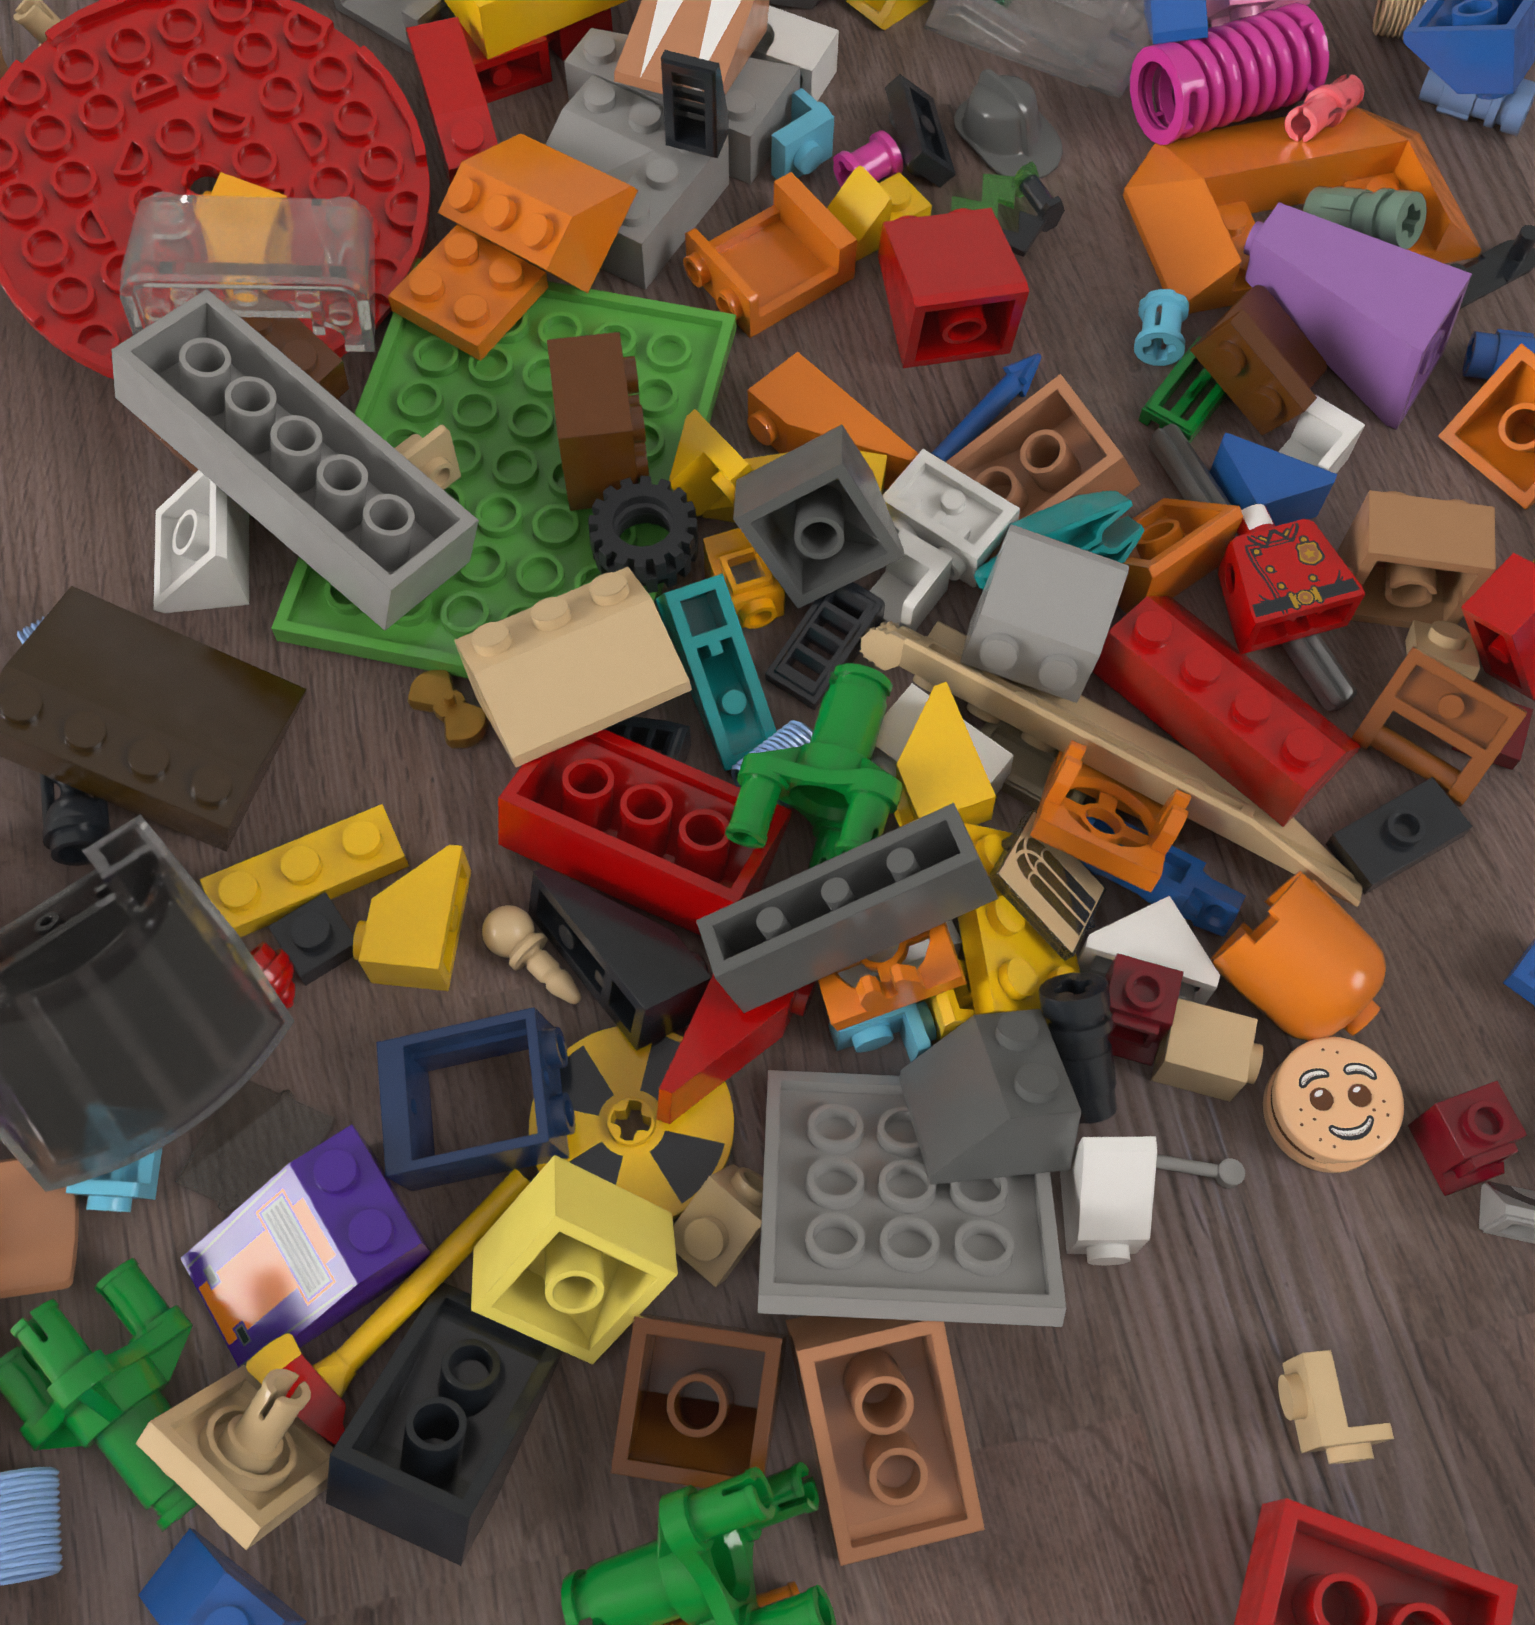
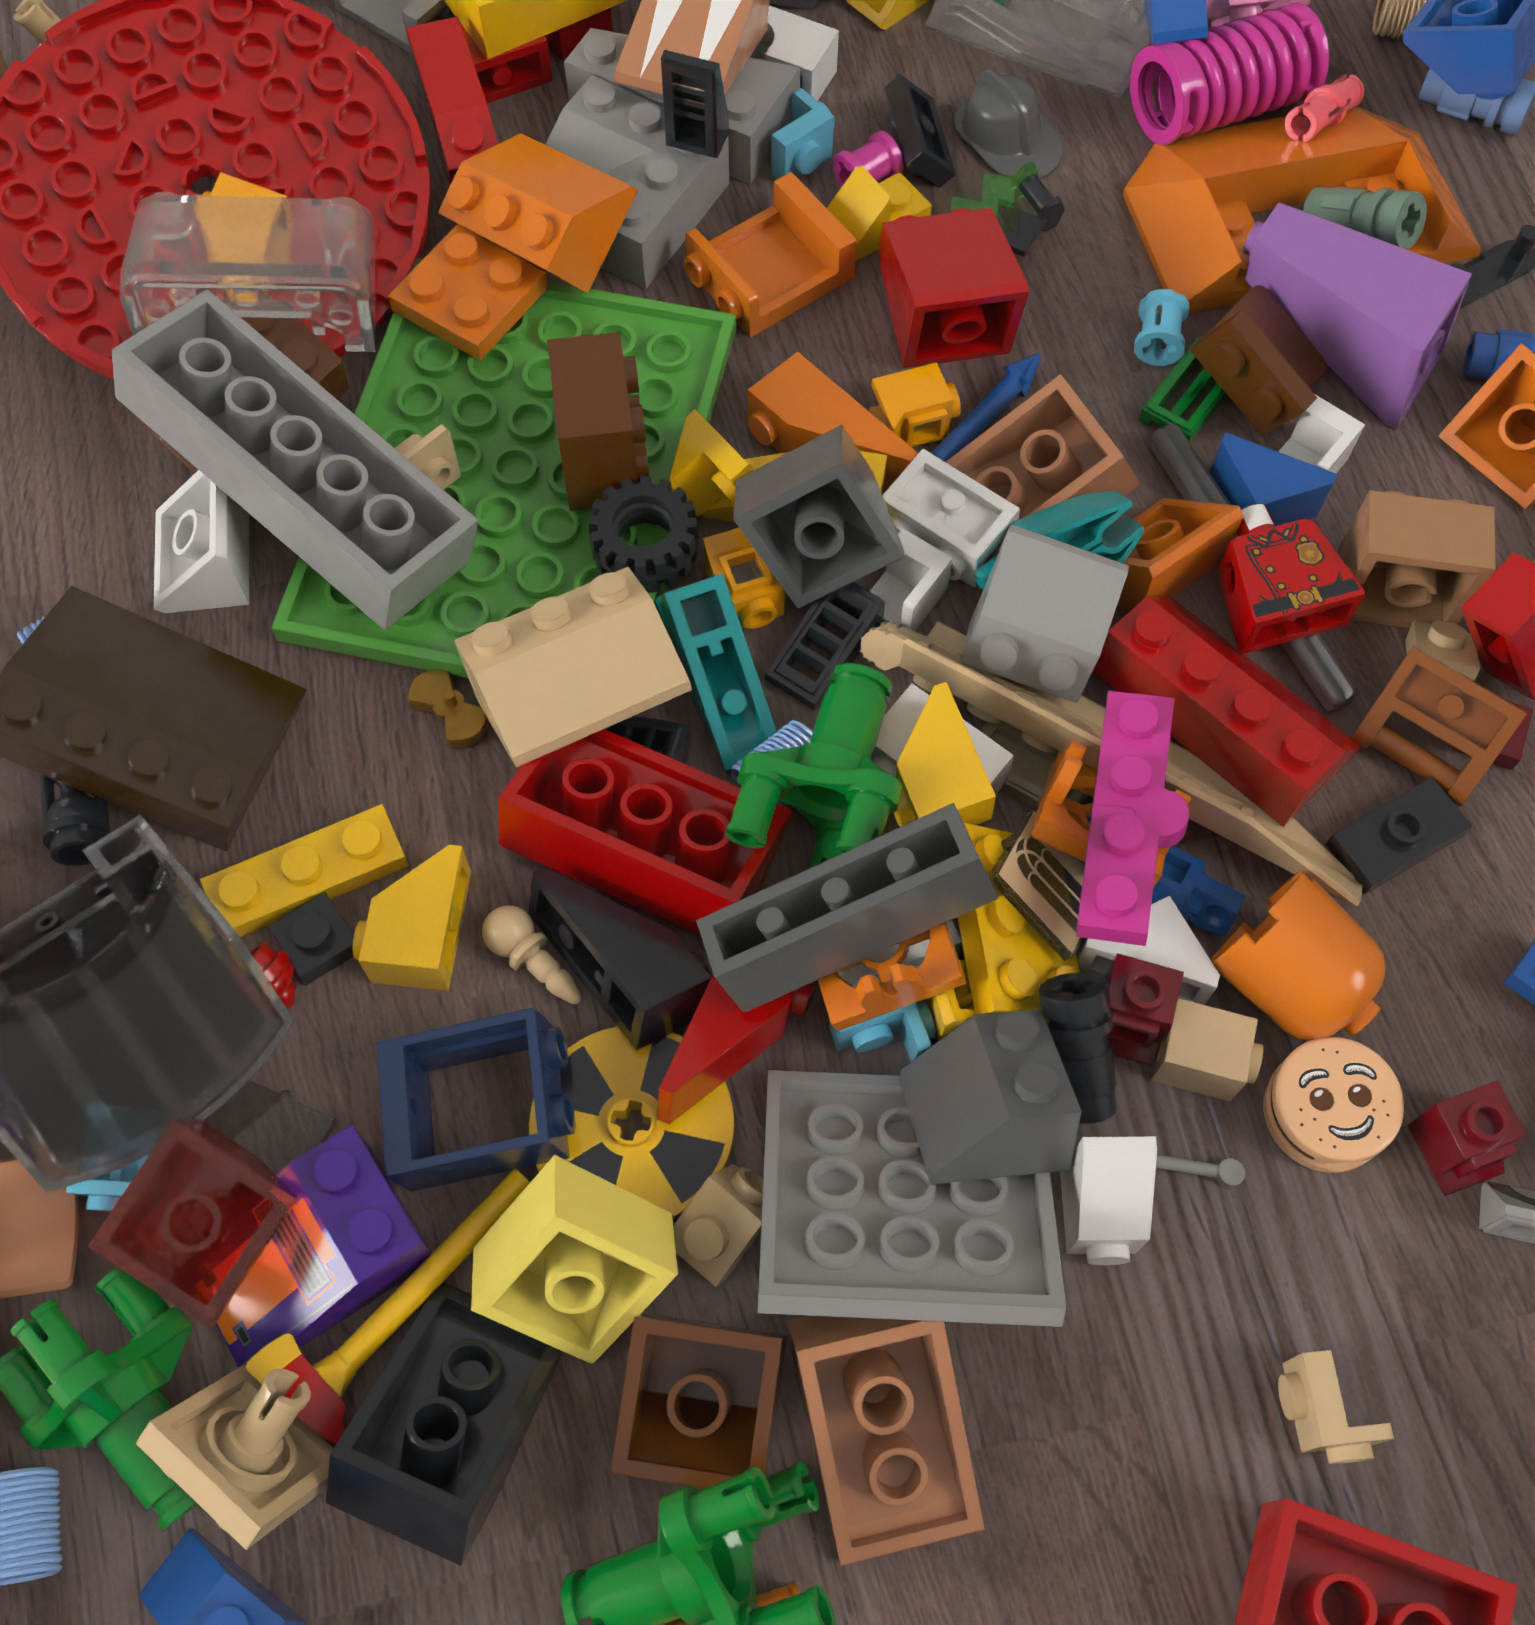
none -> clear red slope [88,1119,298,1328]
none -> light orange window [869,362,961,447]
none -> dark pink hinge [1076,691,1189,946]

